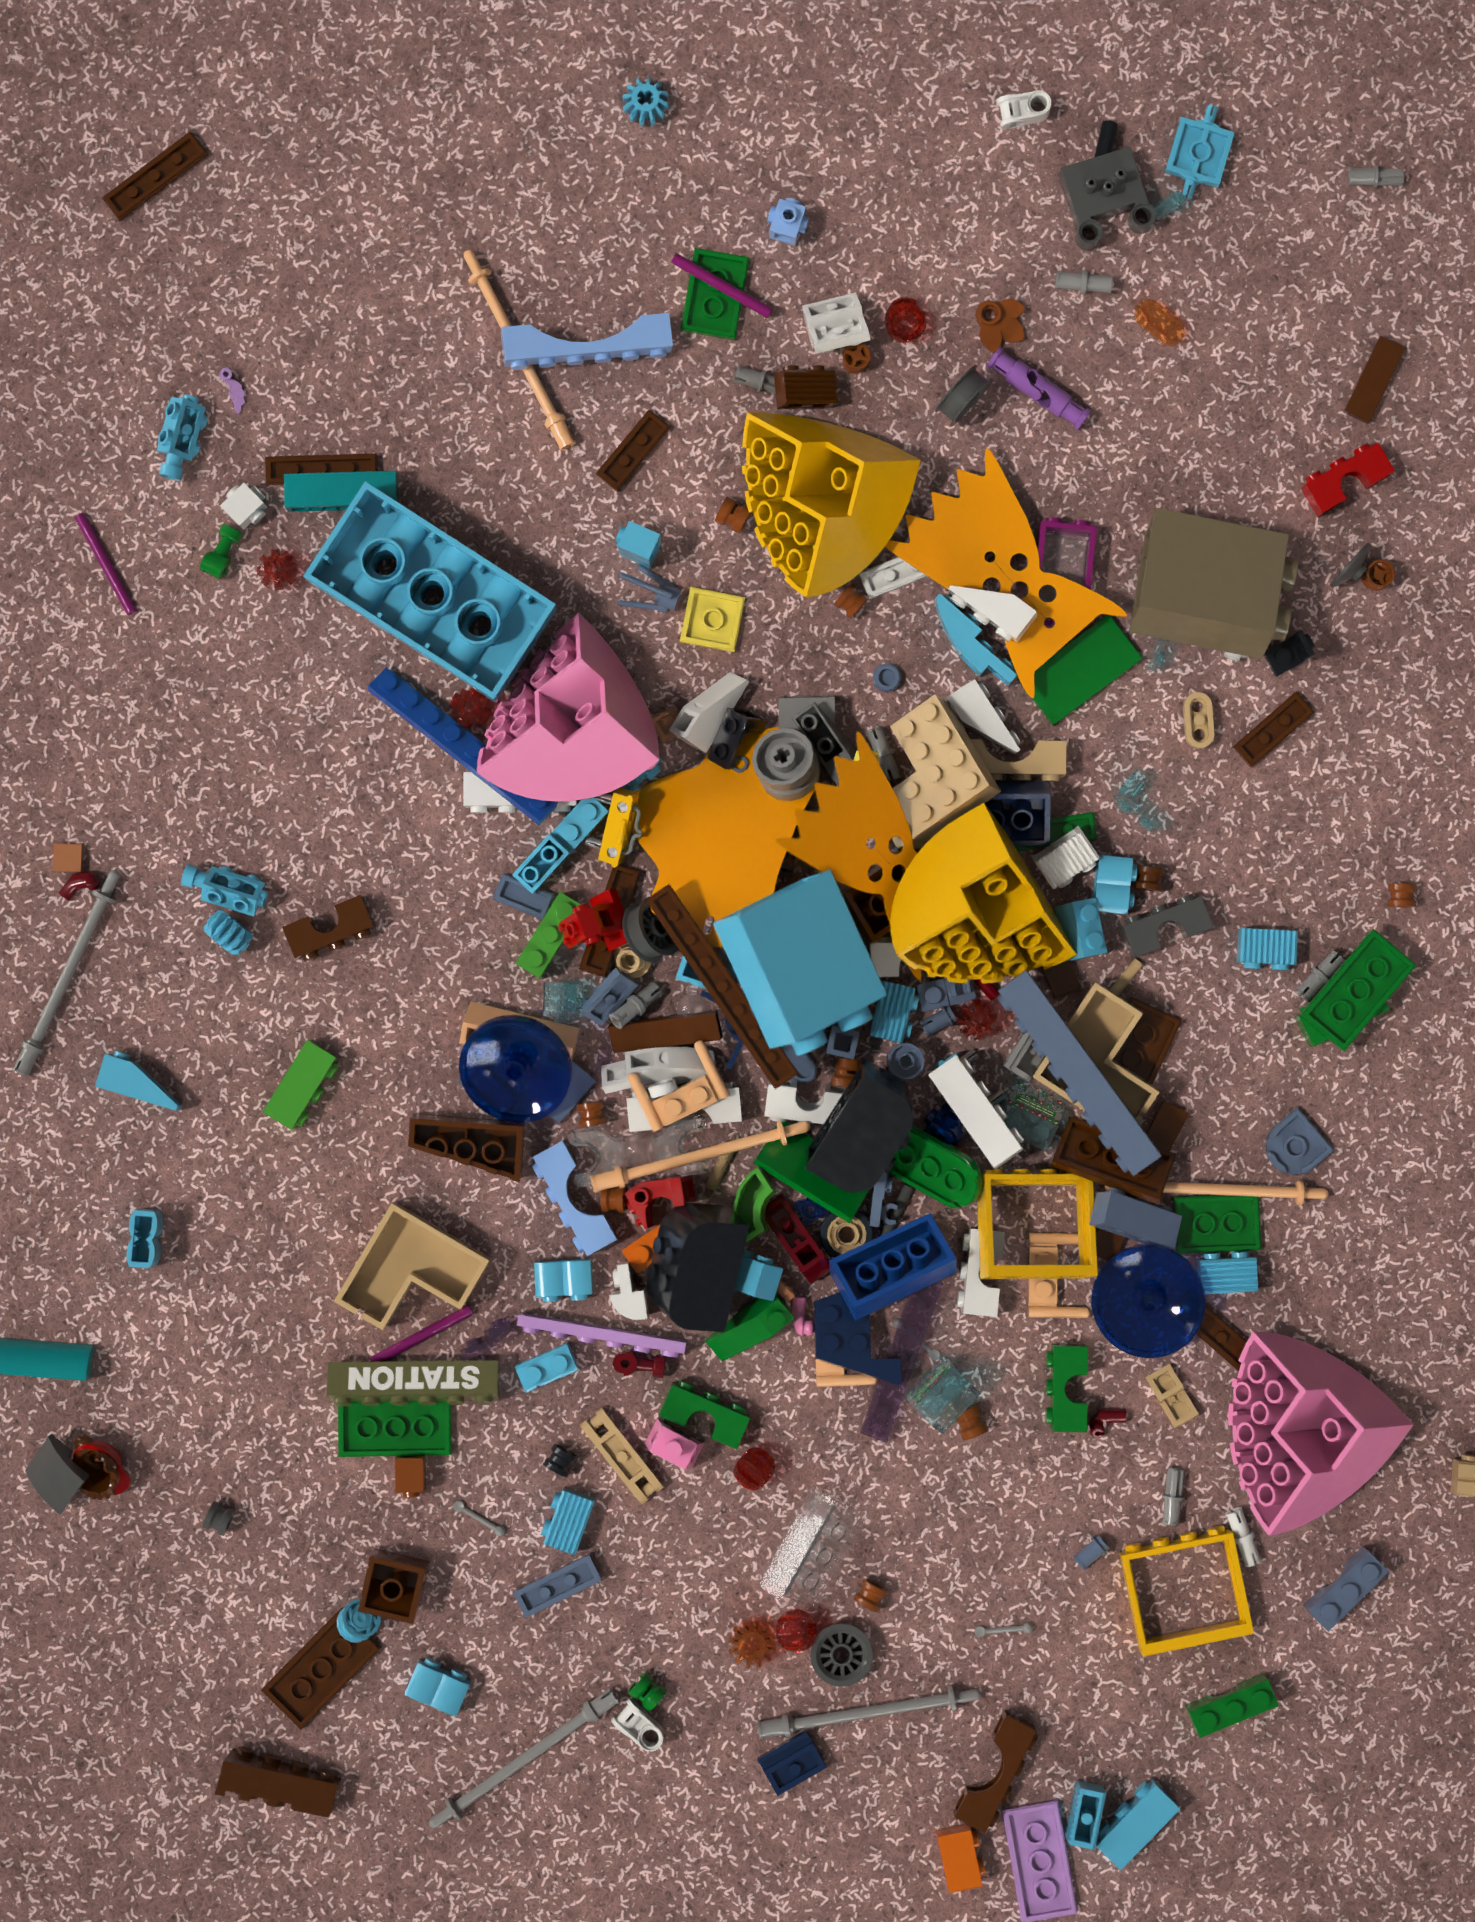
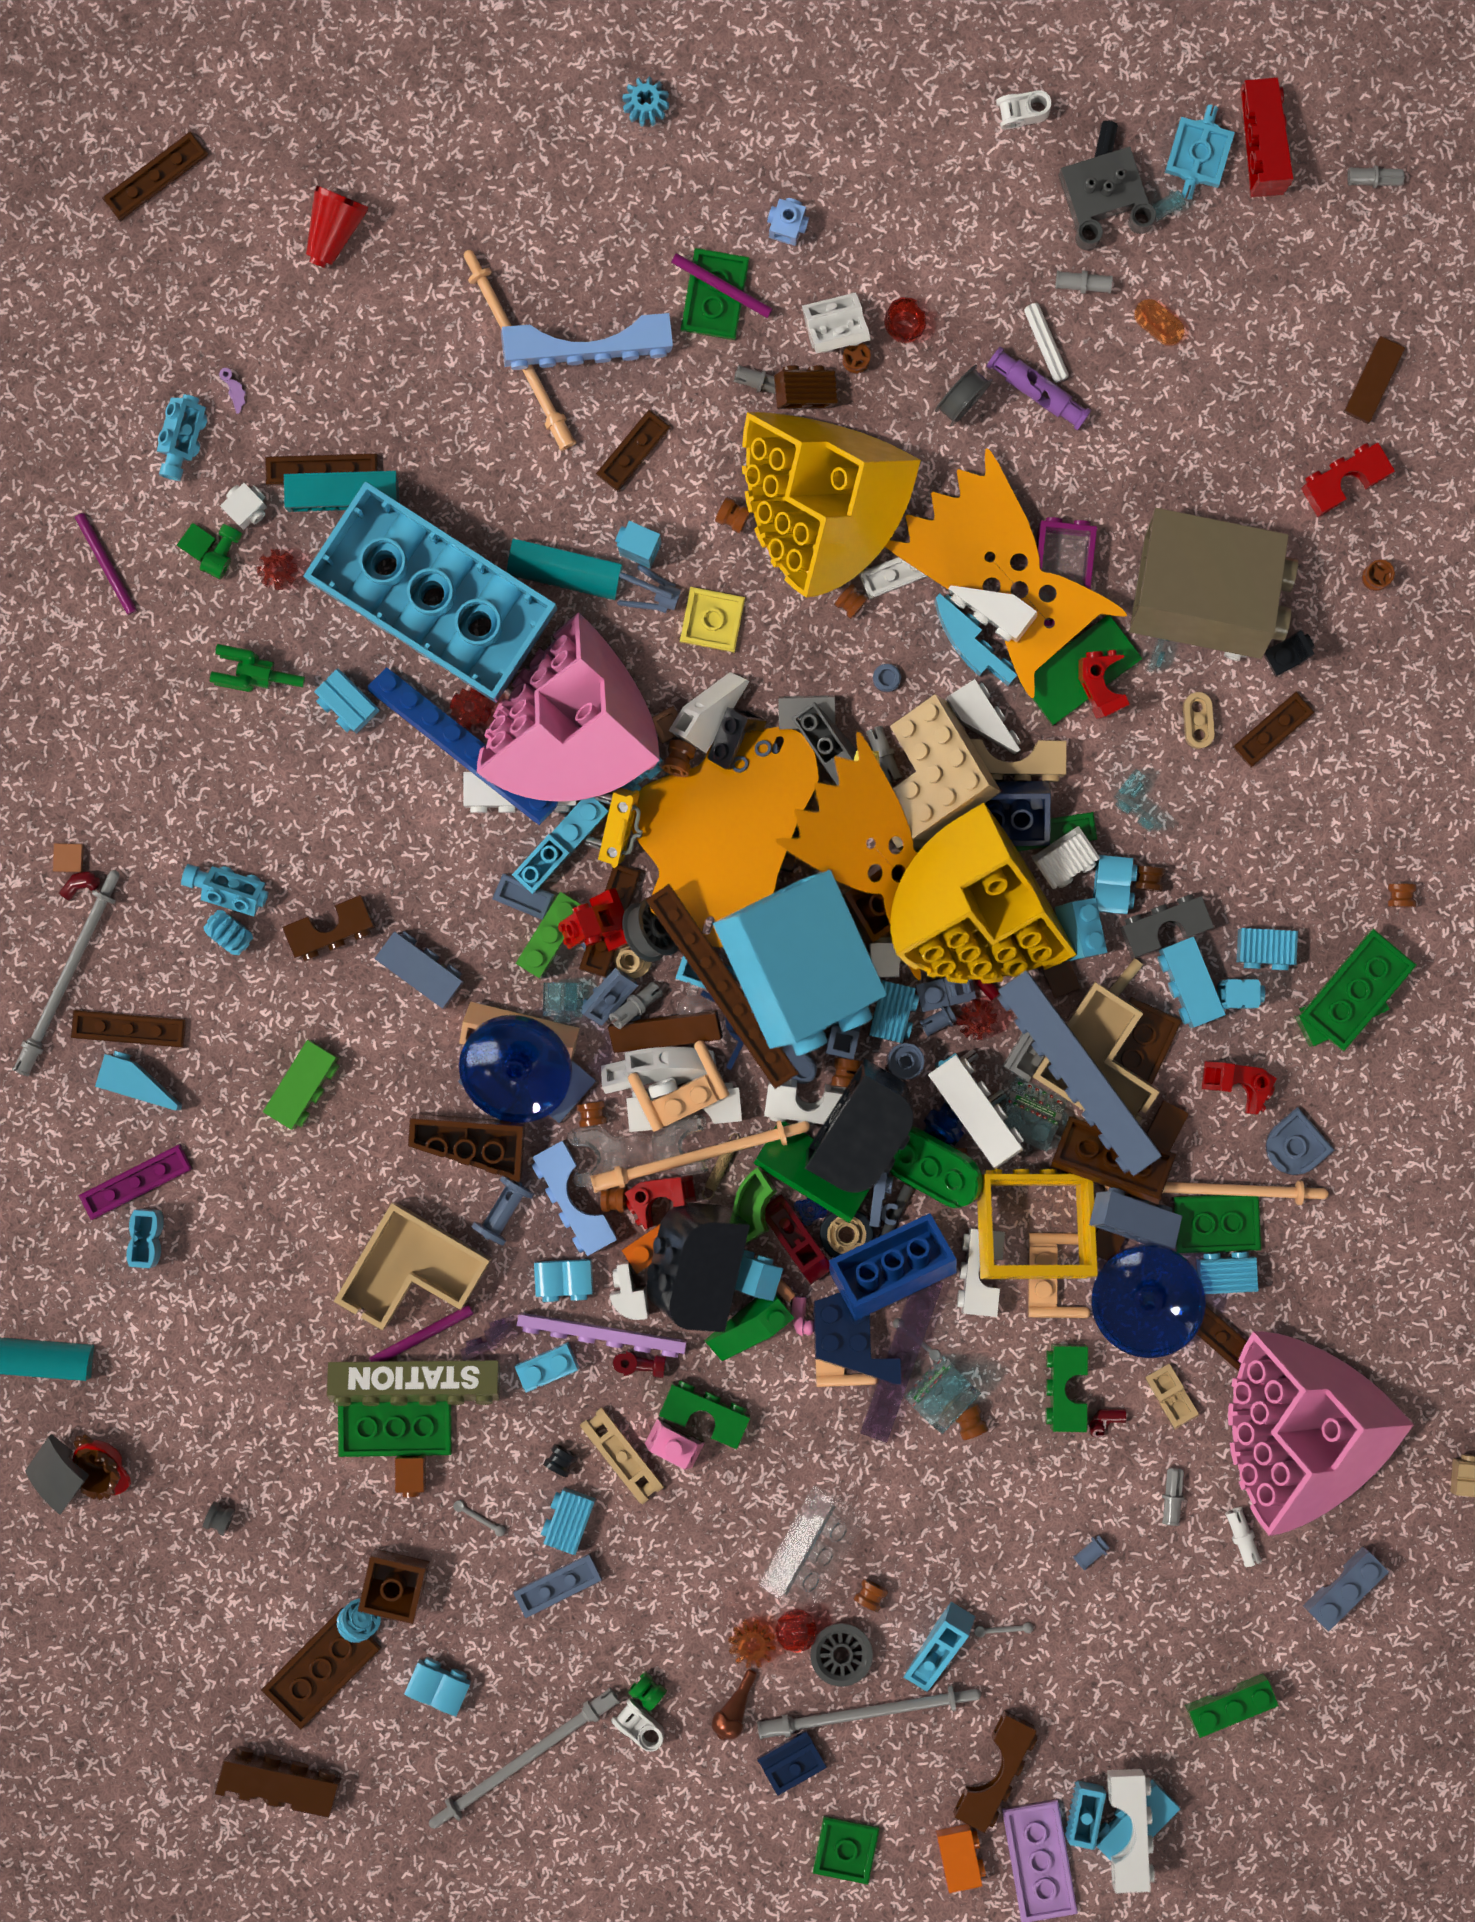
clear red piece [733,1447,776,1490] -> none
light grey wheel [752,728,821,801] -> none
dark orange plate [976,299,1025,353] -> none
yellow window [1119,1526,1254,1657] -> none
light grey pin [1294,949,1345,1003] -> none
dark grey dish [1330,543,1371,588] -> none
none -> reddish brown tile [71,1010,186,1048]
none -> magenta tile [78,1144,192,1220]
none -> green tile [177,523,216,562]
none -> green plant [210,644,305,692]
none -> red cone [306,185,369,268]
none -> medium azure brick [315,669,380,734]
none -> sand blue brick [374,931,464,1009]
none -> sand blue hose [471,1176,534,1246]
none -> teal brick [507,538,623,600]
none -> dark orange wheel [662,740,696,777]
none -> copper piece [711,1669,757,1740]
none -> green tile [812,1816,879,1885]
none -> medium azure slope [904,1602,975,1692]
none -> white axle [1024,303,1069,383]
none -> red tile [1078,650,1130,719]
none -> white arch [1107,1769,1155,1893]
none -> medium azure brick [1157,936,1225,1028]
none -> red tile [1202,1061,1277,1115]
none -> medium azure brick [1218,979,1265,1009]
none -> red wedge [1241,77,1293,198]

